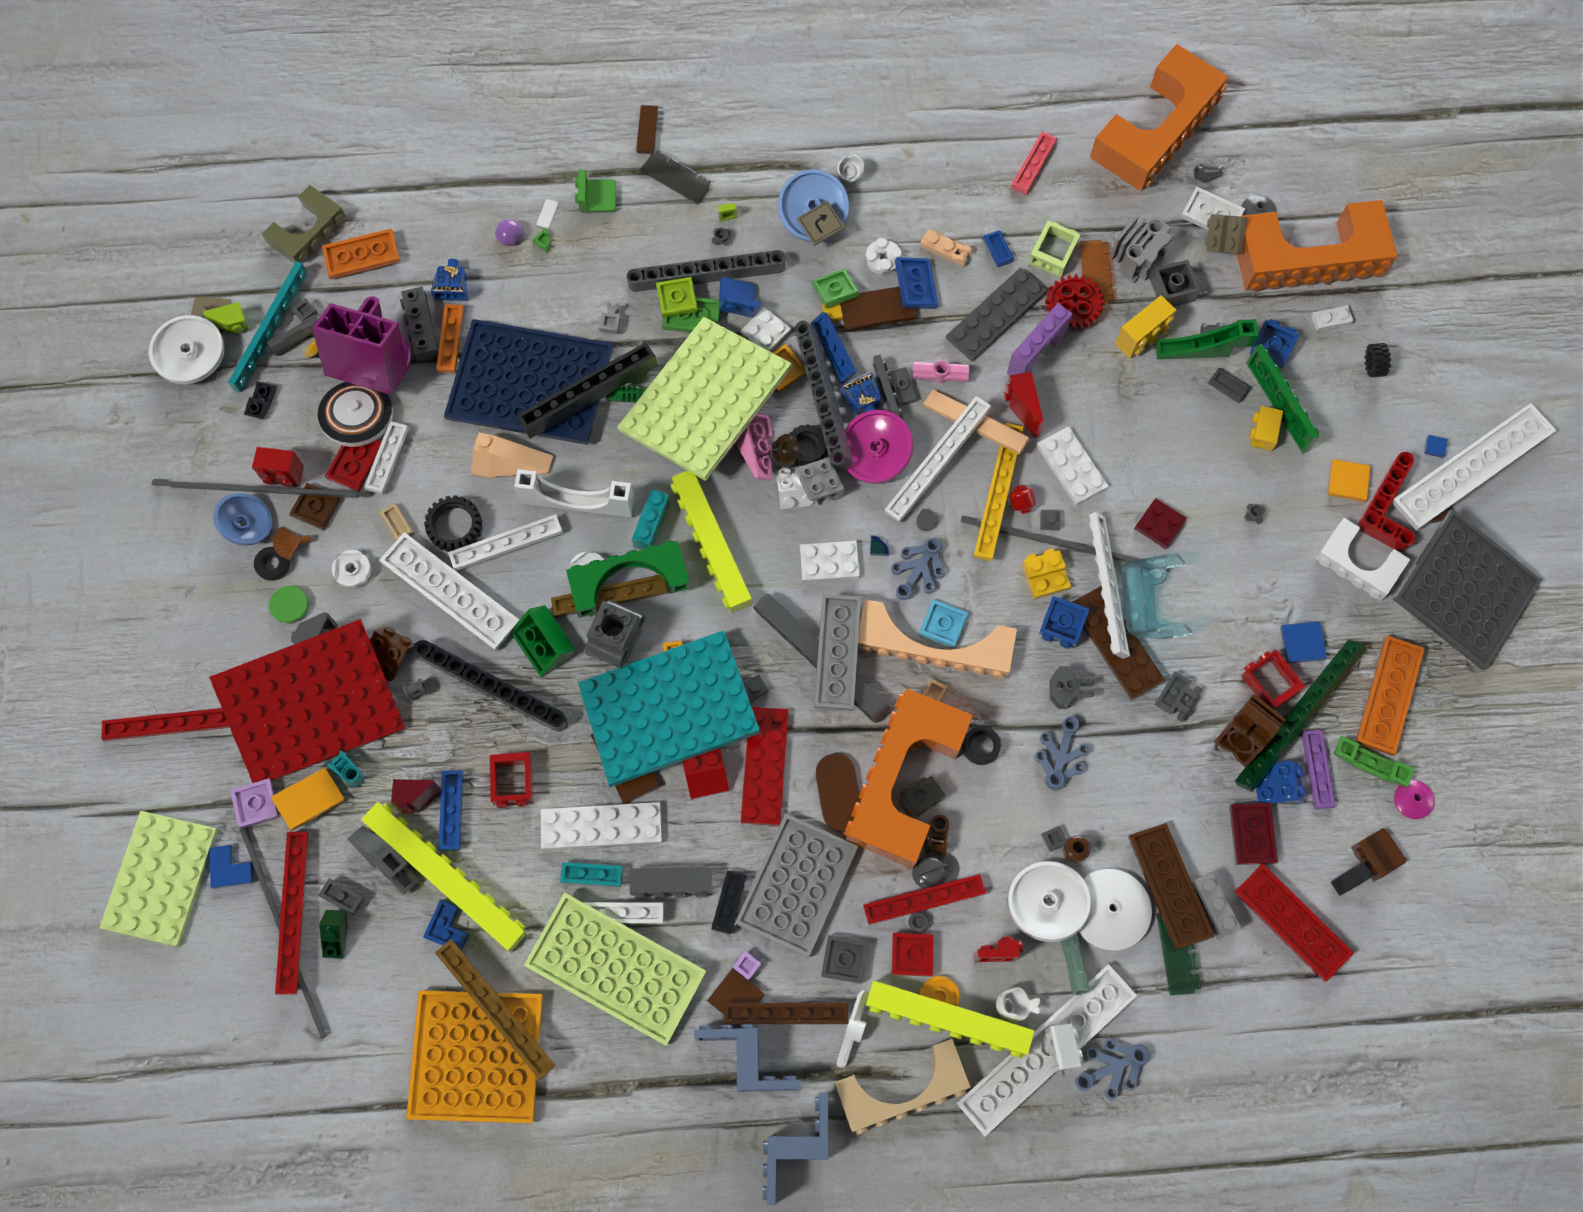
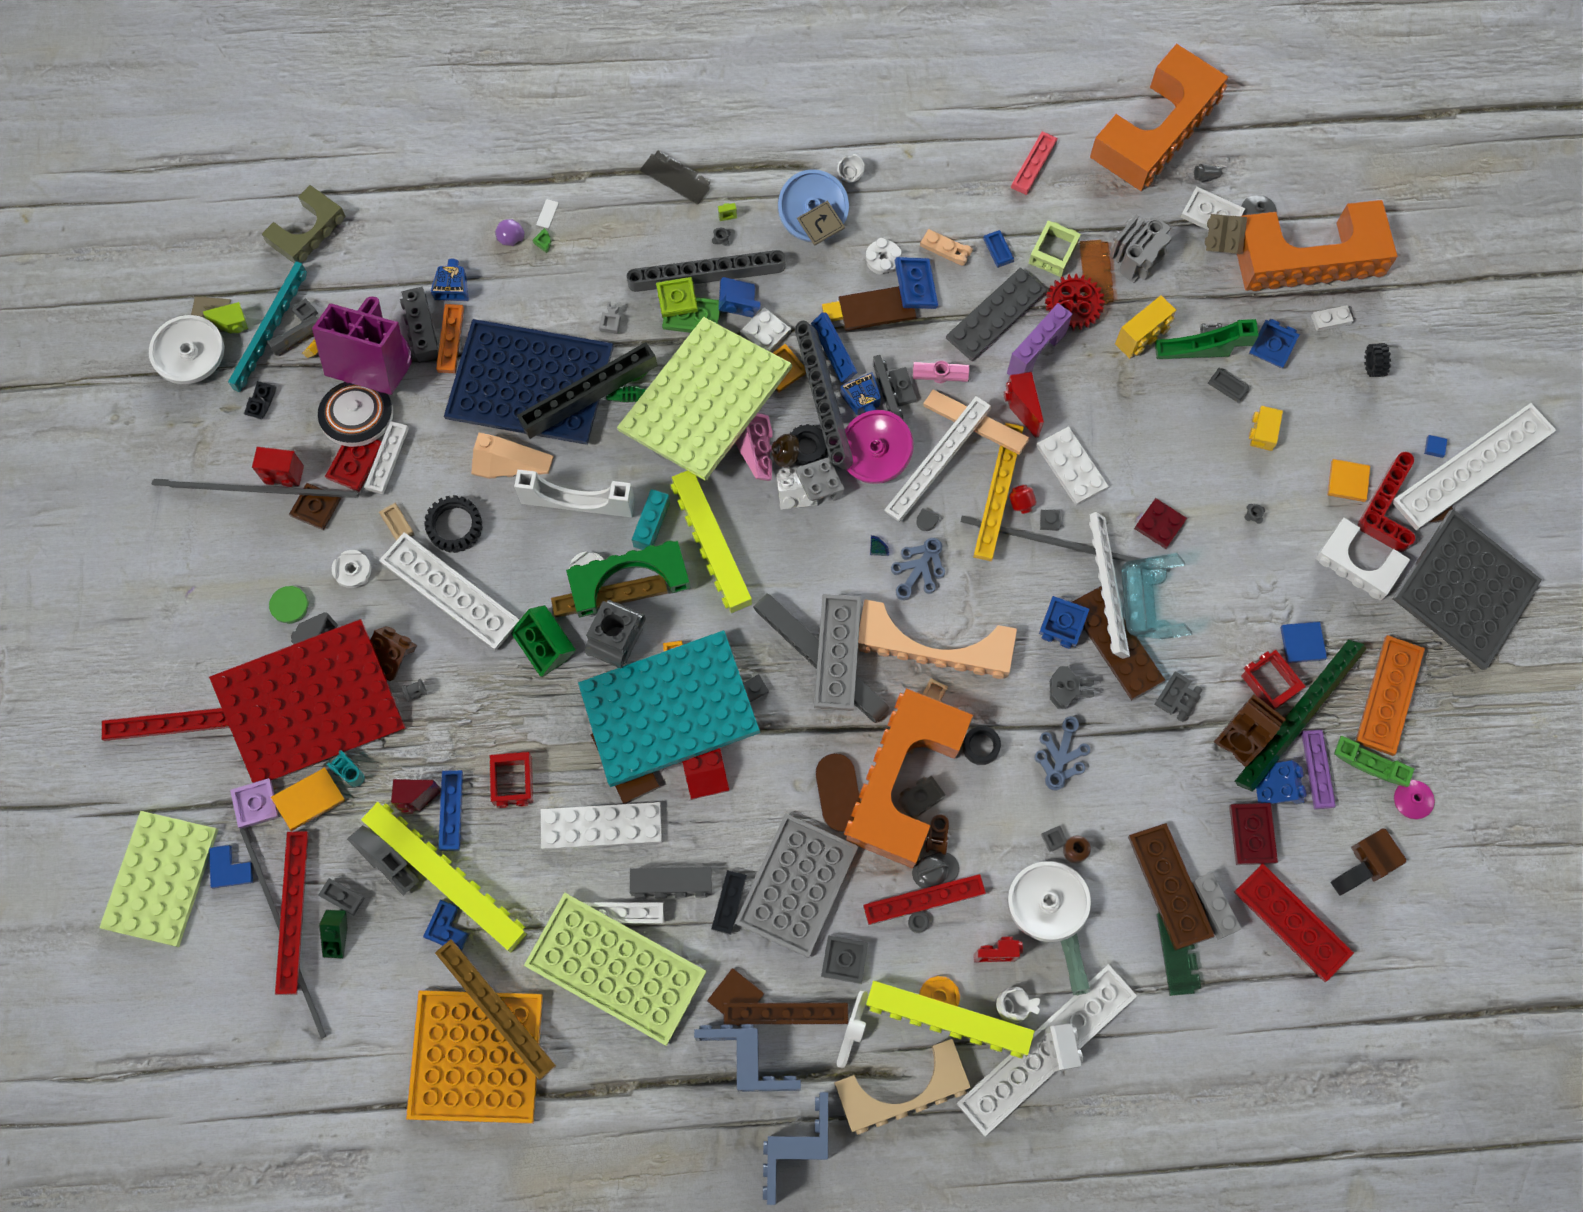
medium blue dish [213,493,272,545] -> none
black tyre [254,546,290,581] -> none
dark orange hand [273,526,311,560] -> none
orange plate [322,228,400,280] -> none
black beam [414,640,568,732] -> none
white plate [448,514,563,571] -> none
teal plate [560,862,623,887] -> none
bright green bracket [575,170,616,212] -> none
reddish brown tile [636,105,658,154] -> none
lavender plate [733,951,762,981] -> none
red plate [741,707,788,826] -> none
white plate [800,541,859,583] -> none
bright green tile [812,268,859,309] -> none
red plate [892,933,934,977] -> none
medium azure tile [919,599,968,649] -> none
yellow plate [1022,549,1071,600] -> none
sand blue plant [1075,1038,1150,1100] -> none
white dish [1077,869,1152,951] -> none
dark grey brick [1150,260,1200,307] -> none
green plate [1246,344,1319,454] -> none

